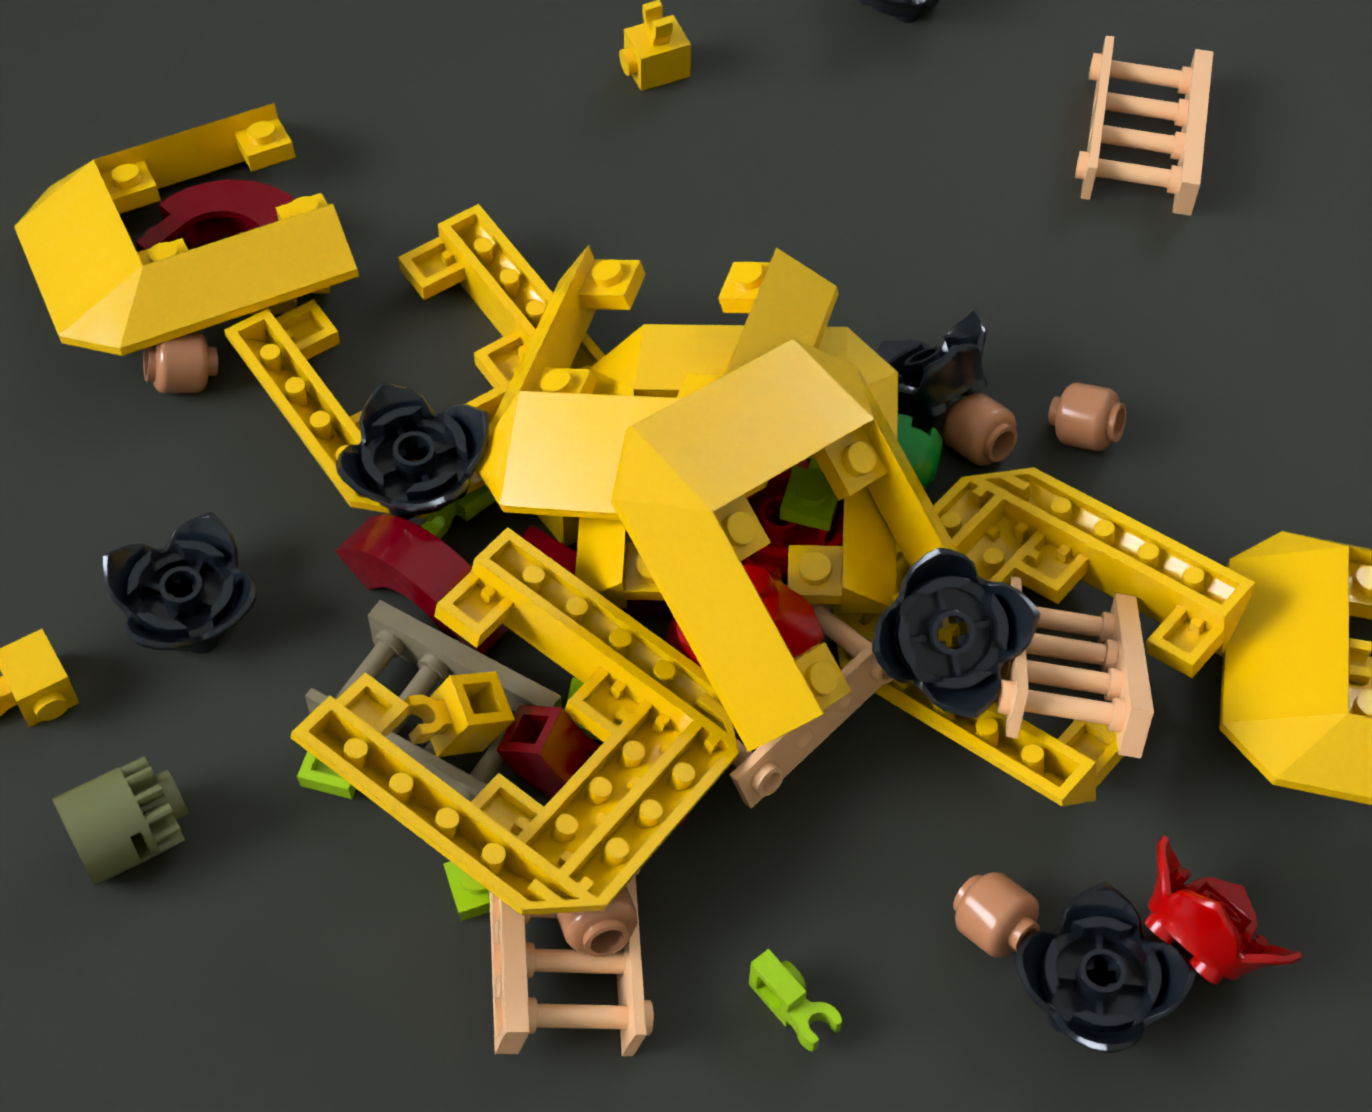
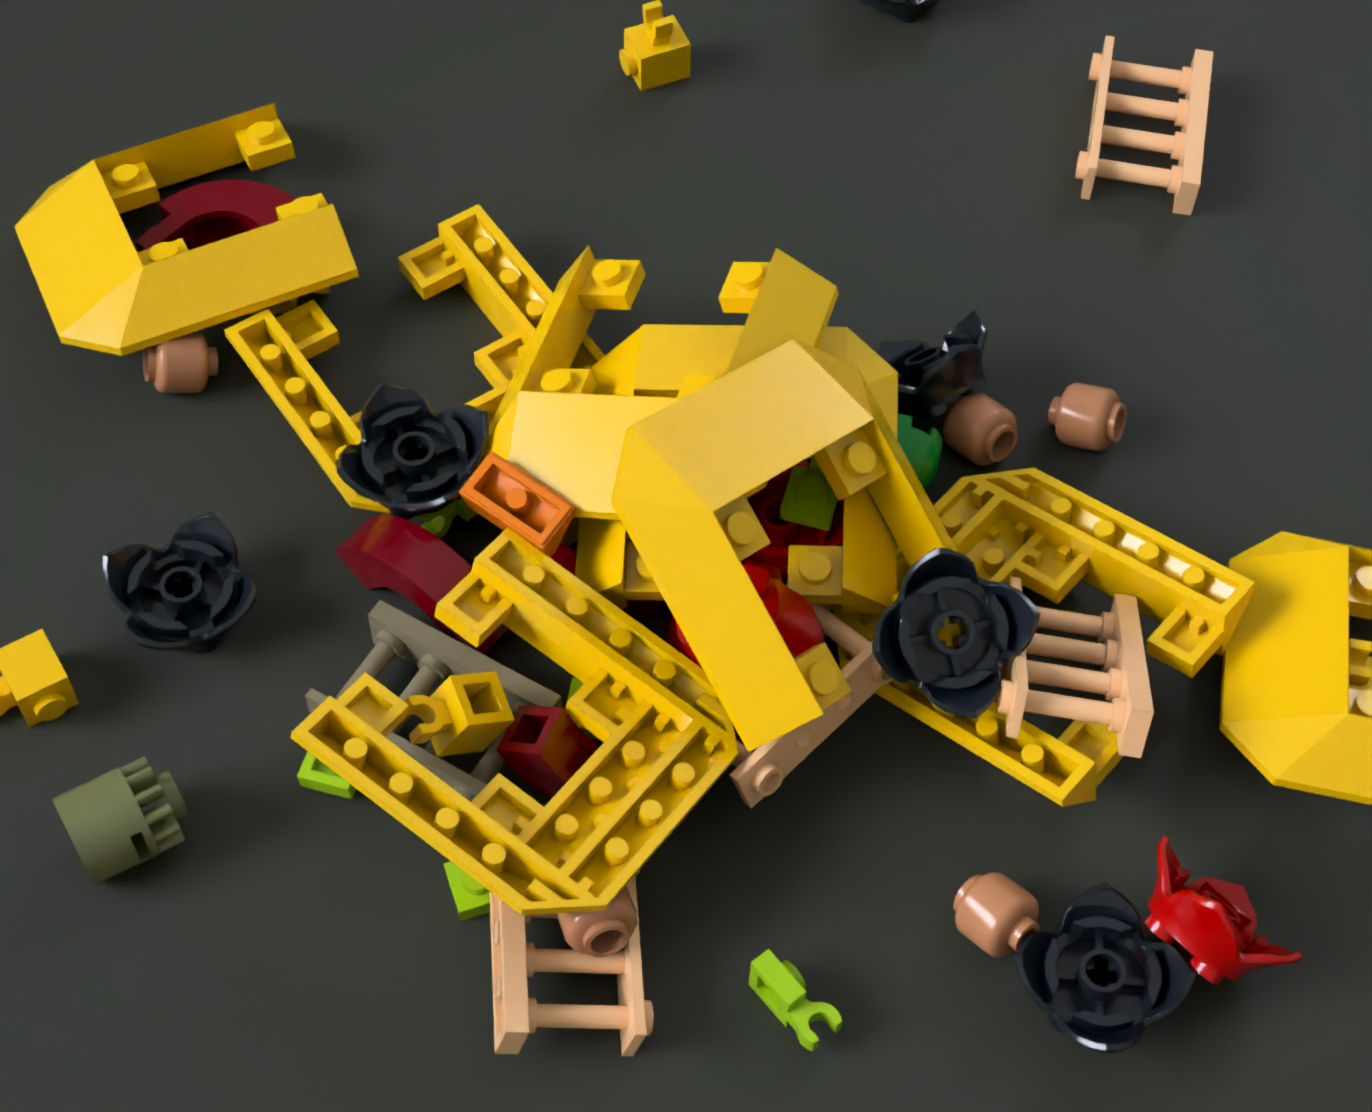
none -> orange slope [459,450,577,558]

